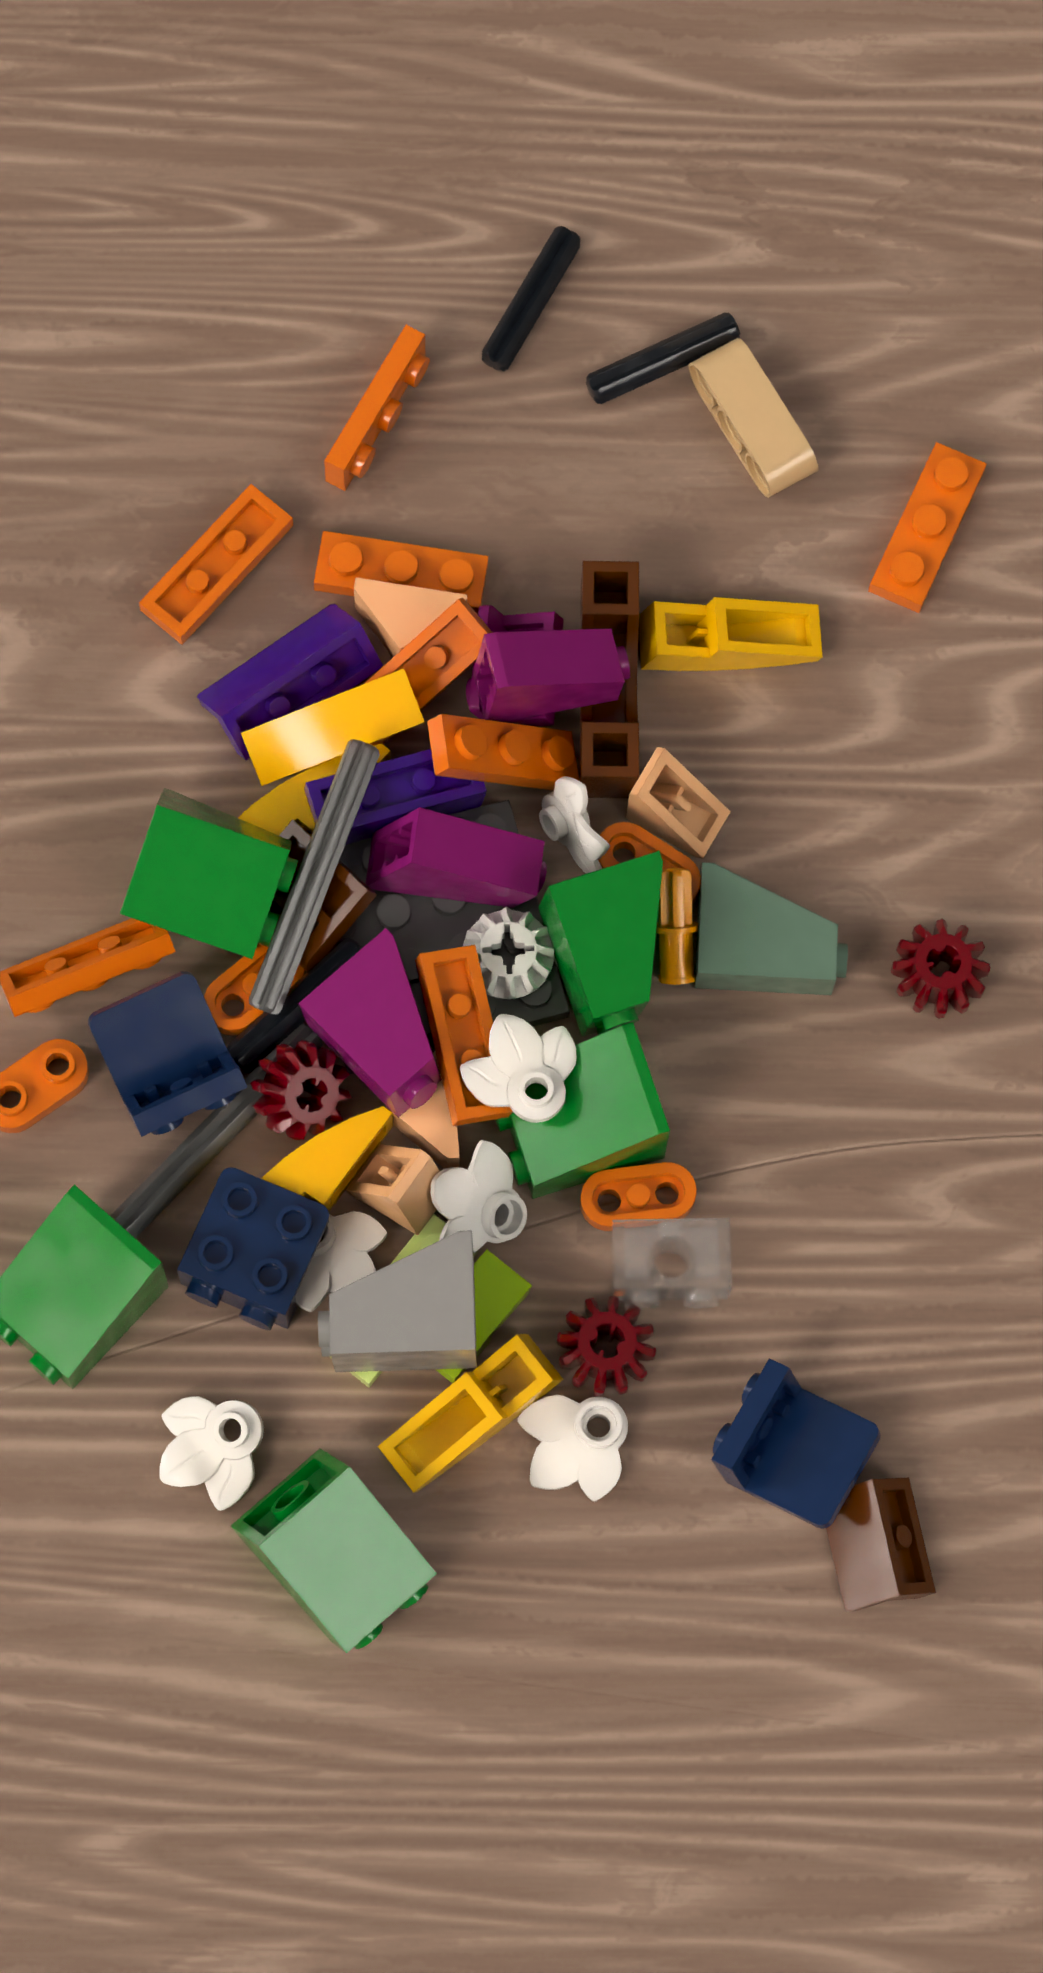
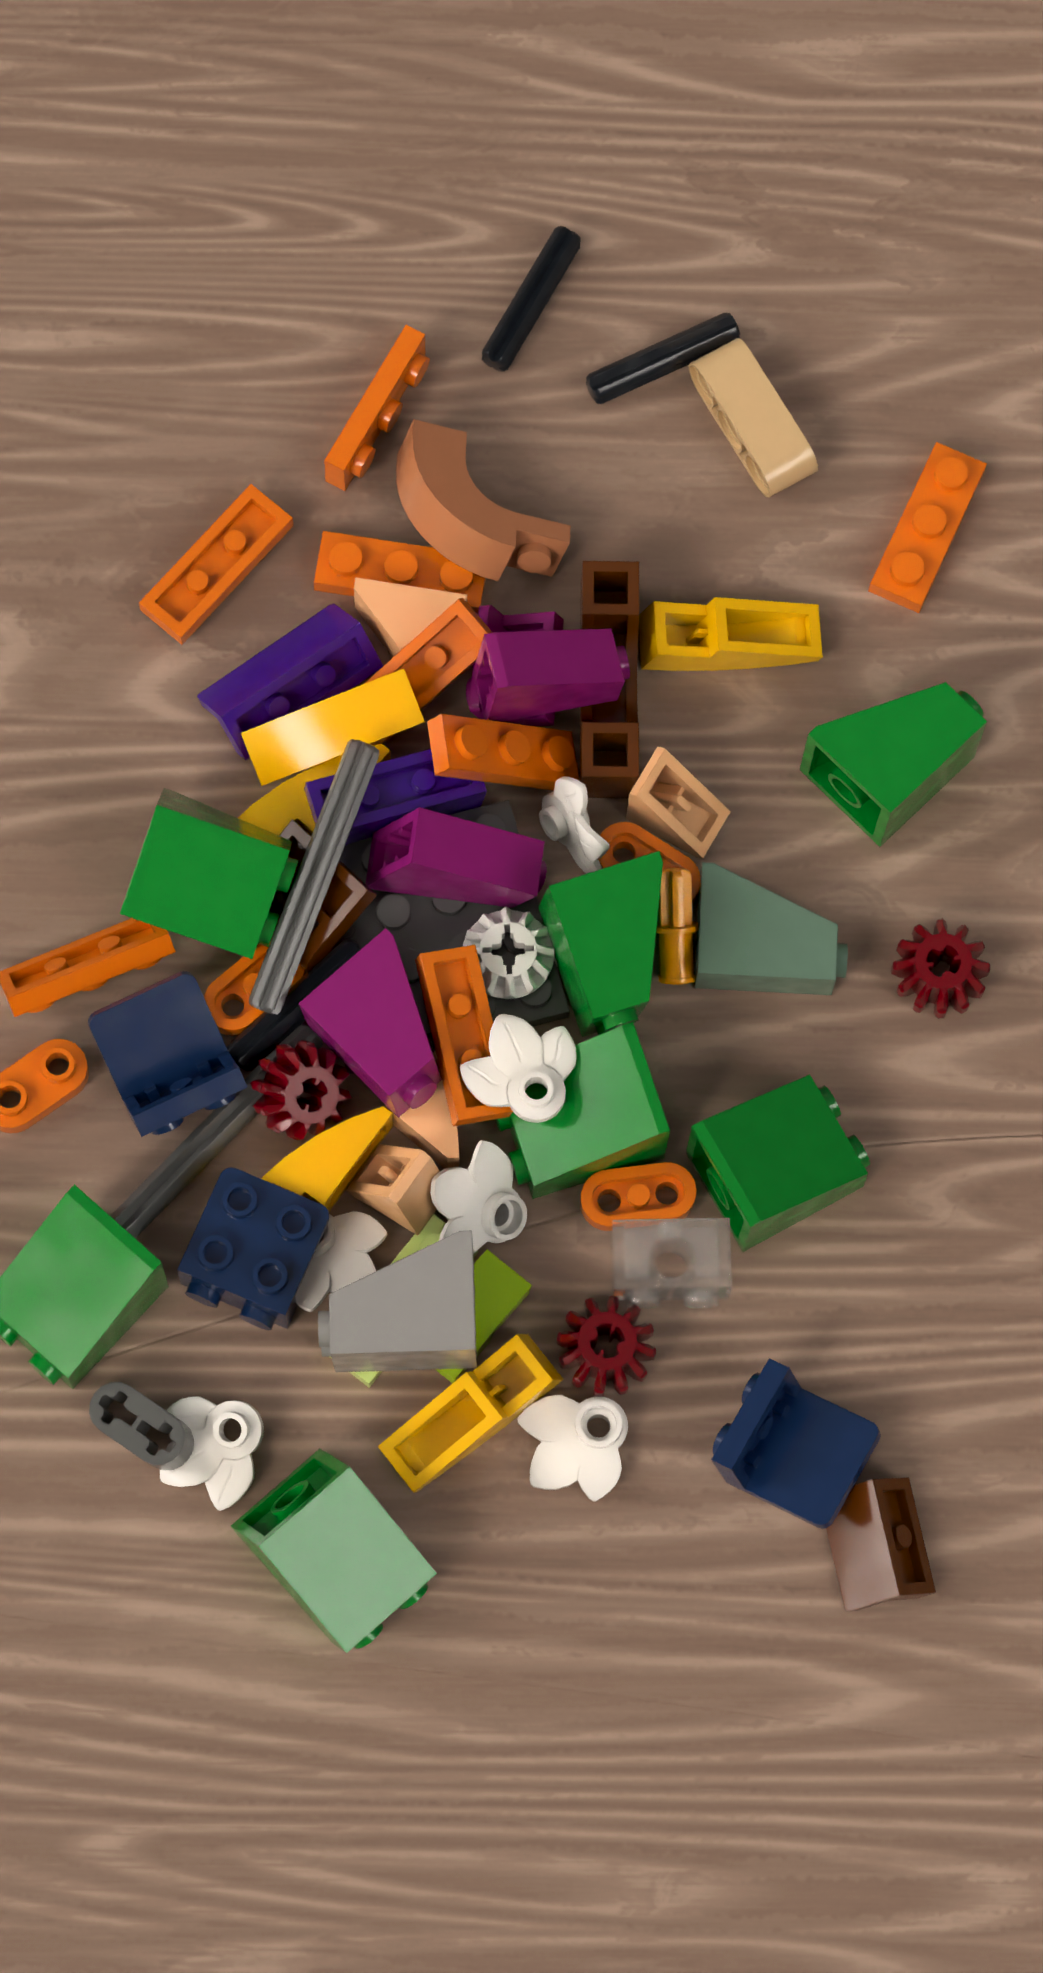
none -> dark grey beam [89,1382,194,1470]
none -> nougat arch [396,419,571,581]
none -> green slope [686,1074,870,1252]
none -> green slope [800,682,987,847]

